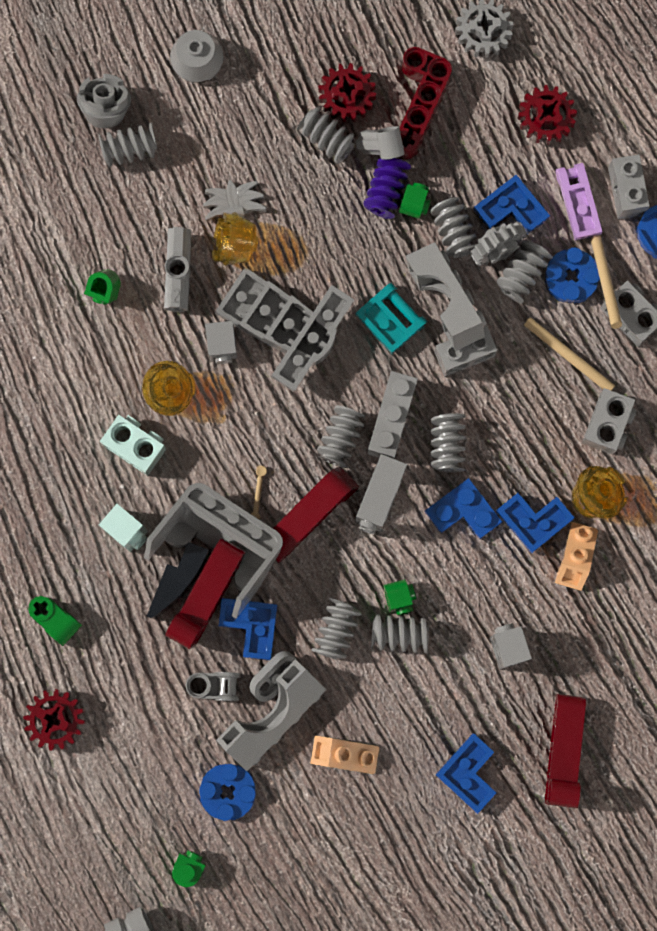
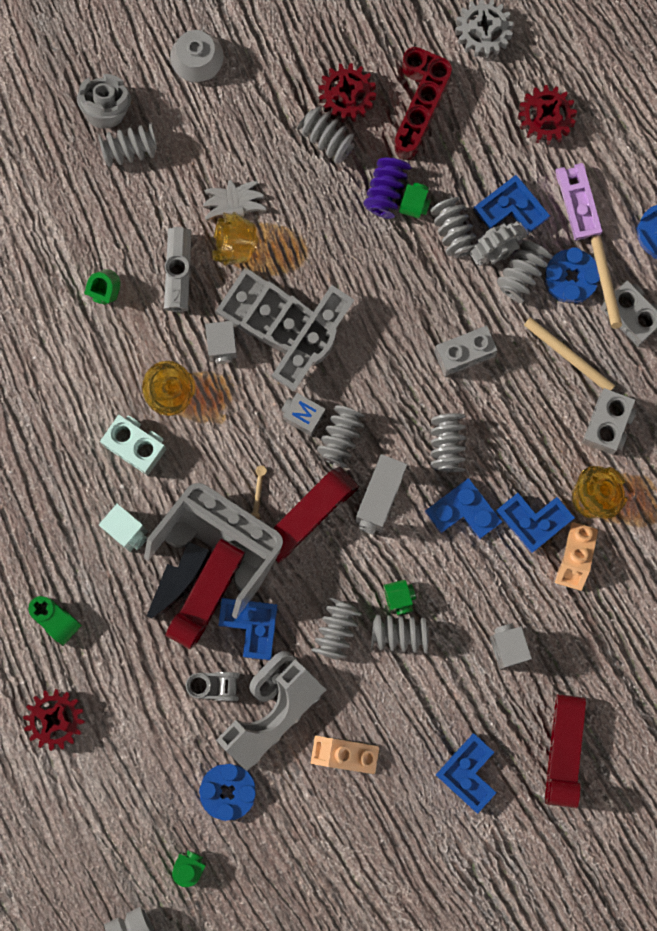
teal plate [355,282,428,354] -> none
light grey piece [356,126,405,159] -> none
light grey arch [367,371,418,459] -> none
light grey arch [405,242,486,351] -> none
light grey brick [608,154,649,220] -> none
none -> light grey brick [281,393,326,437]

